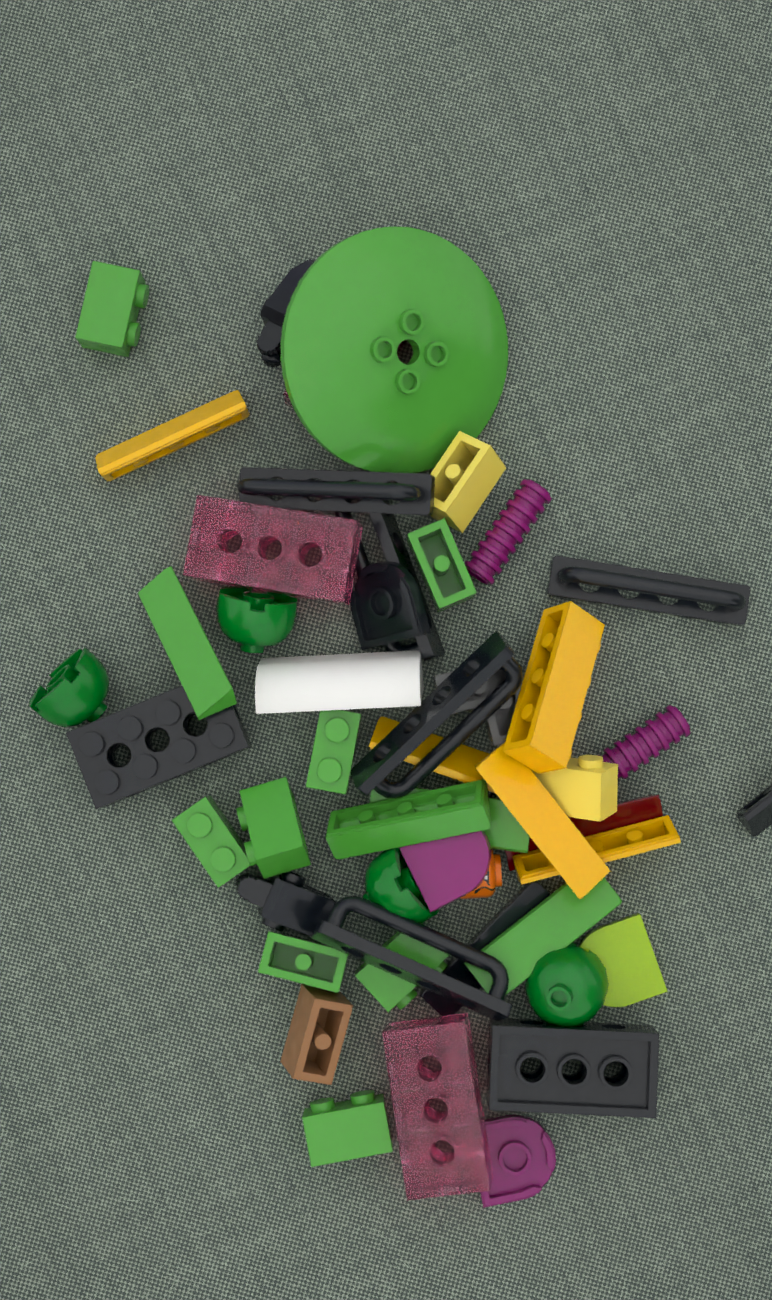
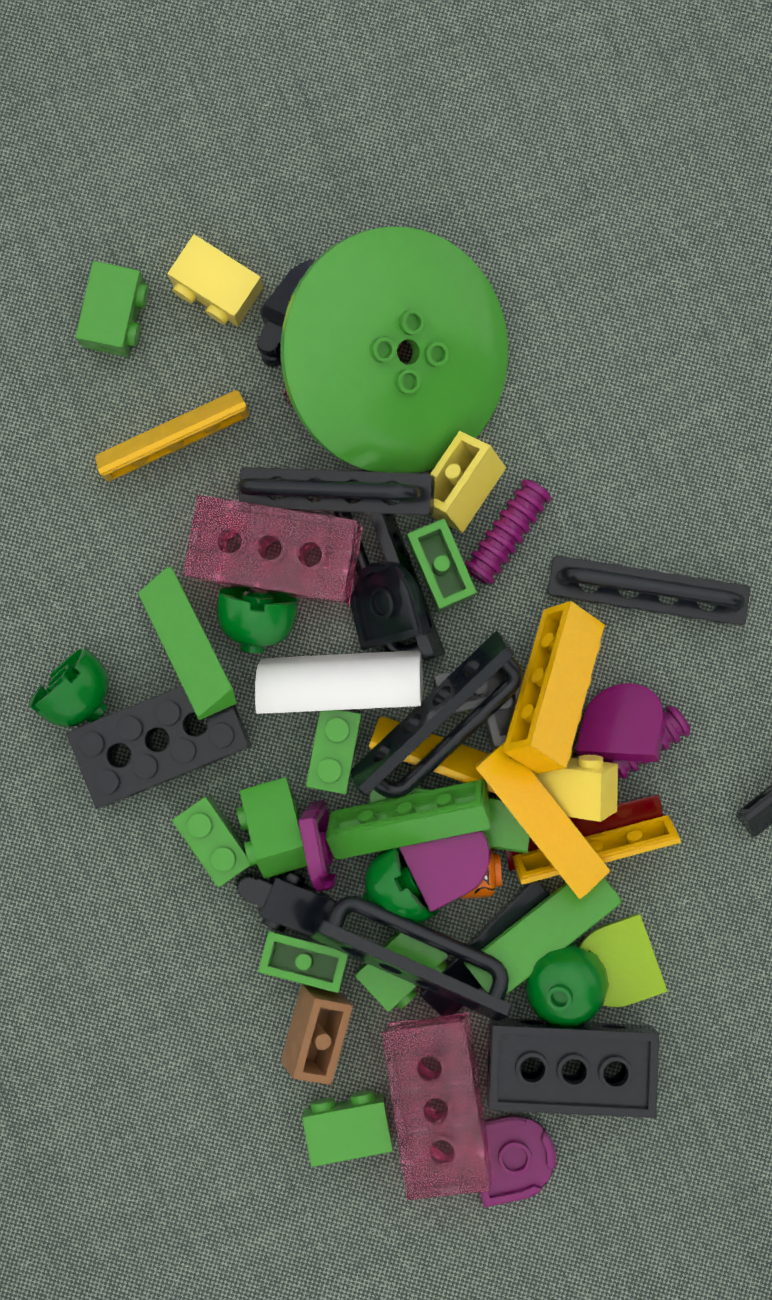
none -> light yellow brick [167,234,264,327]
none -> magenta tile [298,800,337,891]
none -> magenta tile [576,683,666,762]

